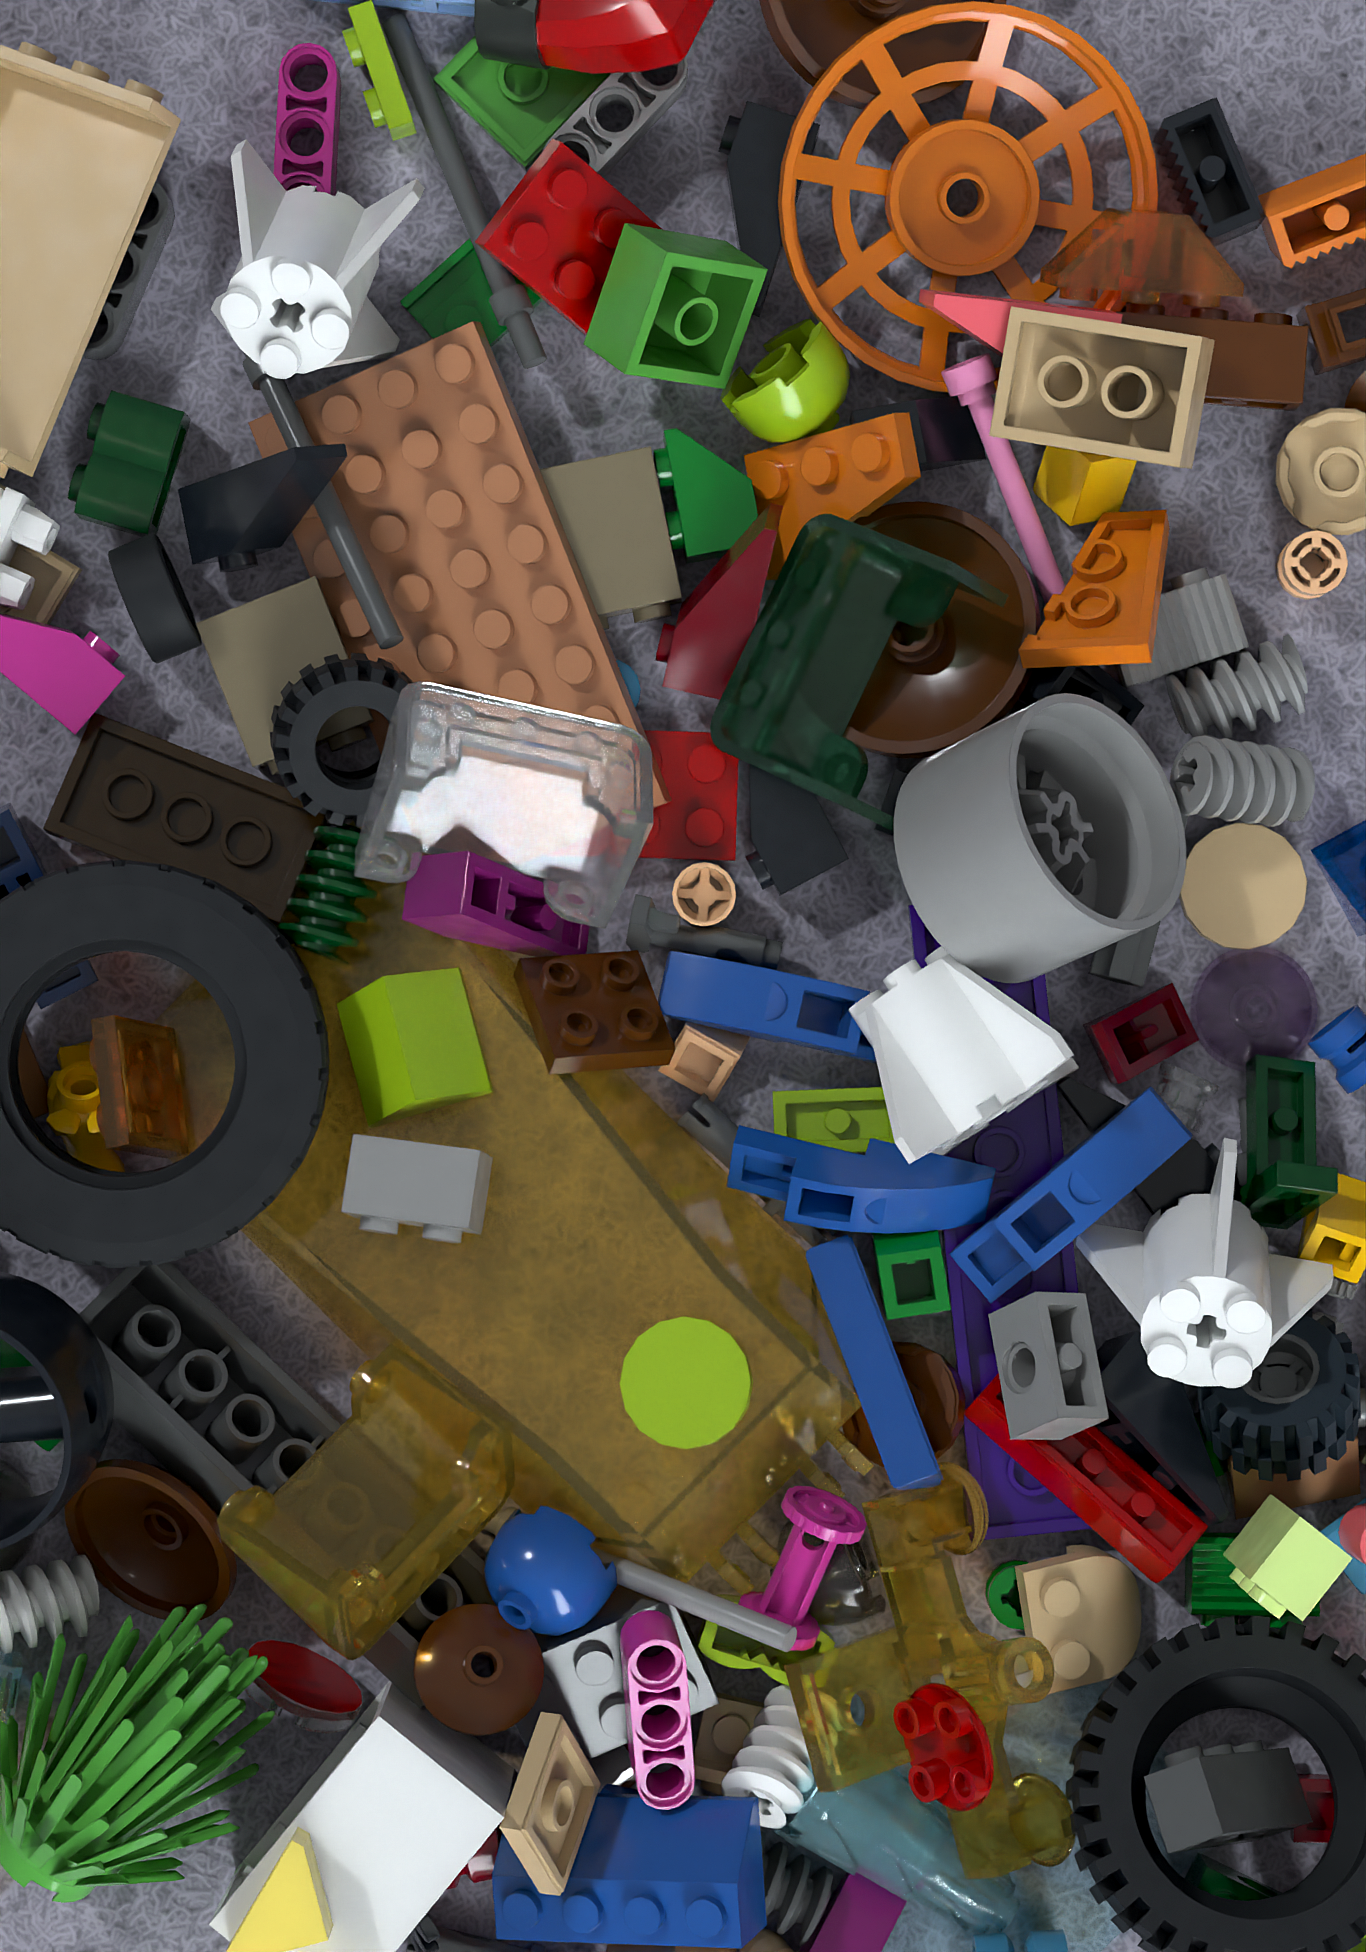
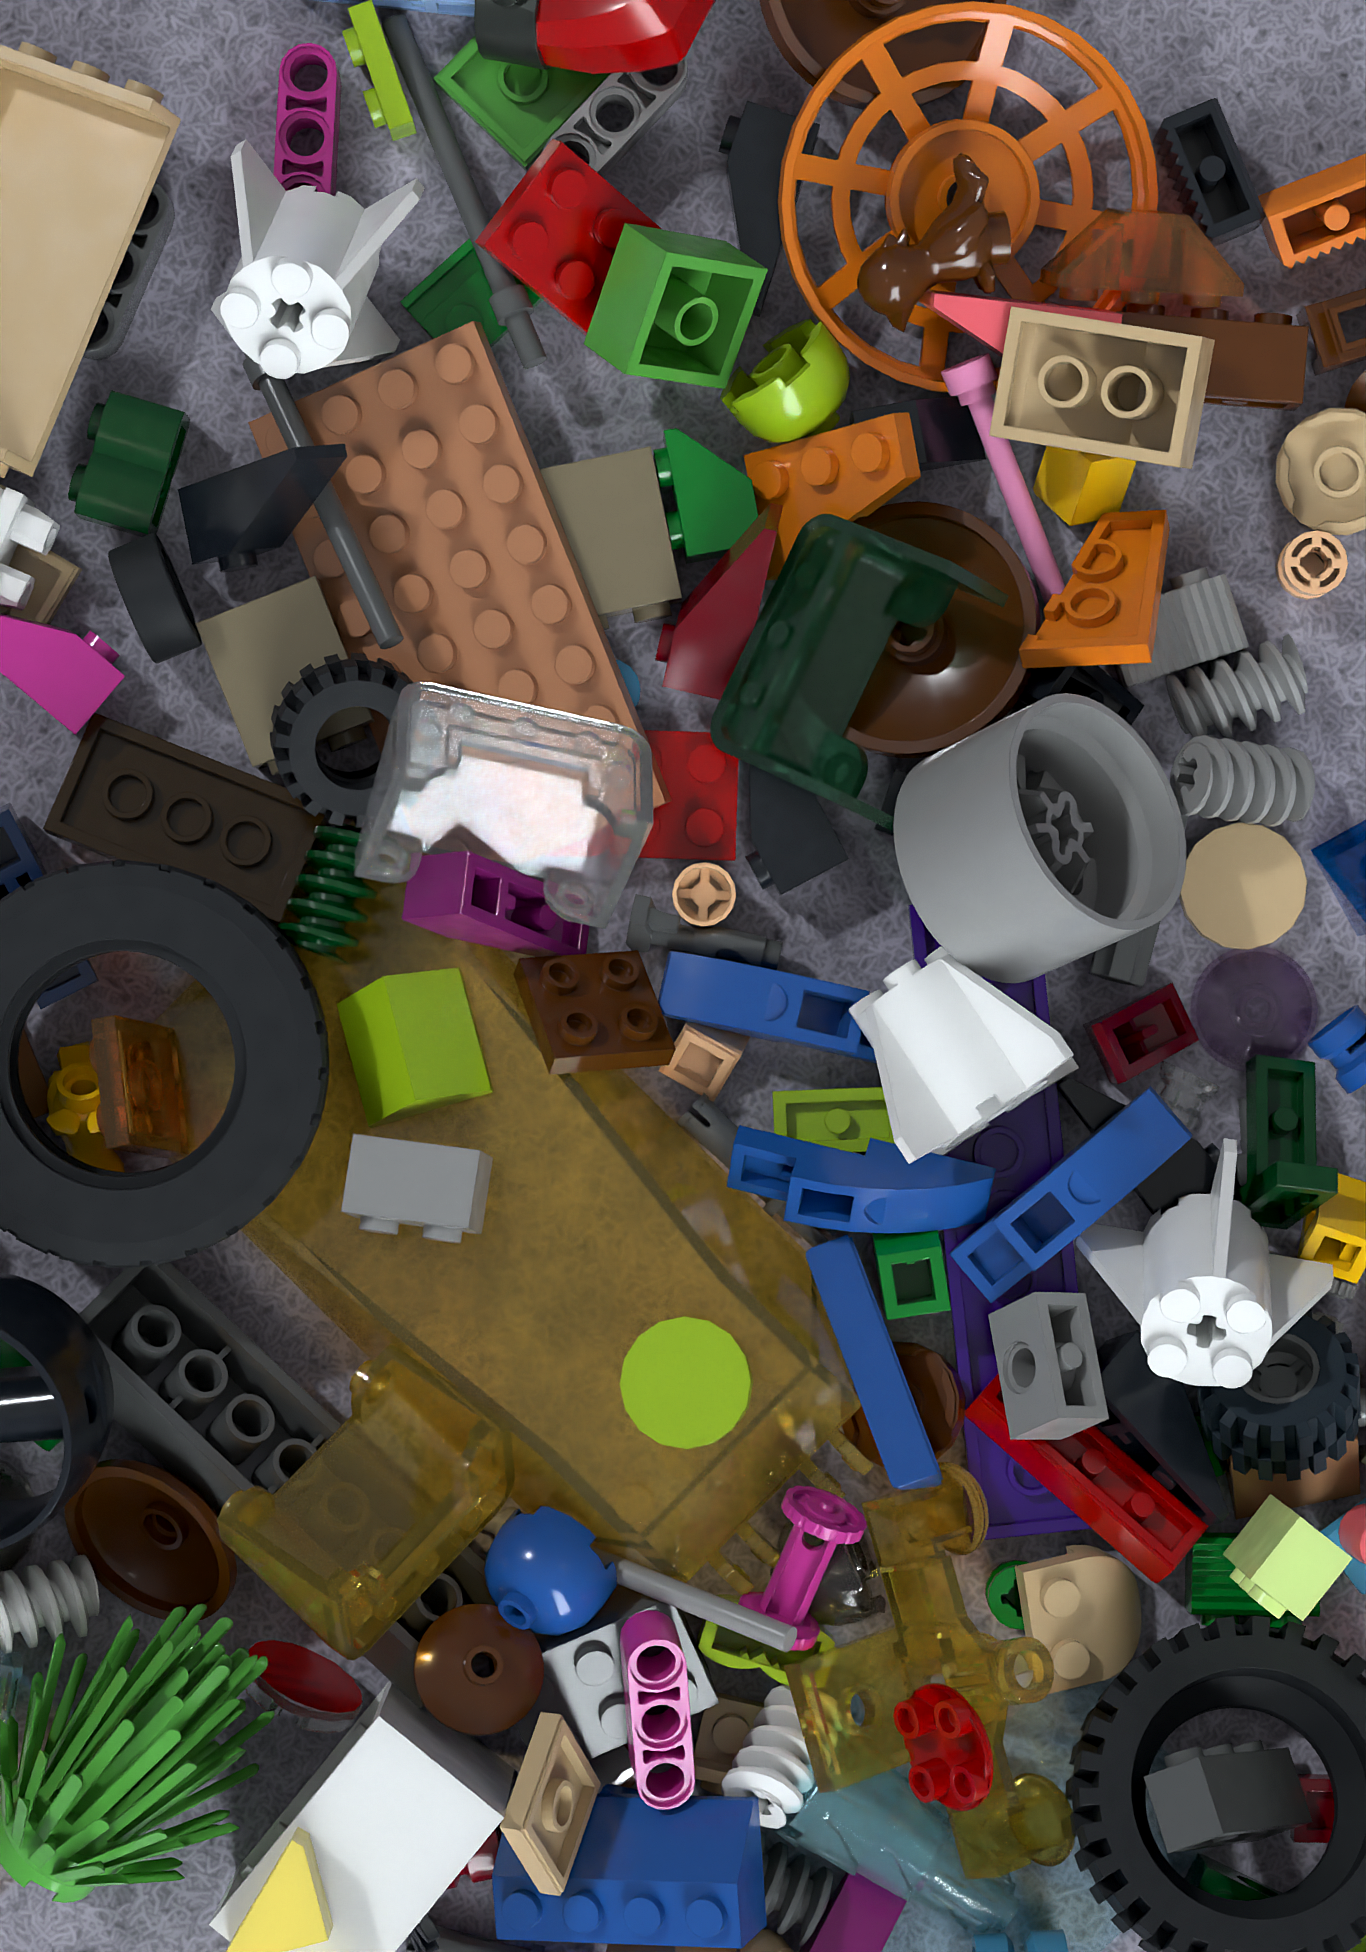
none -> reddish brown animal [857,153,1011,333]

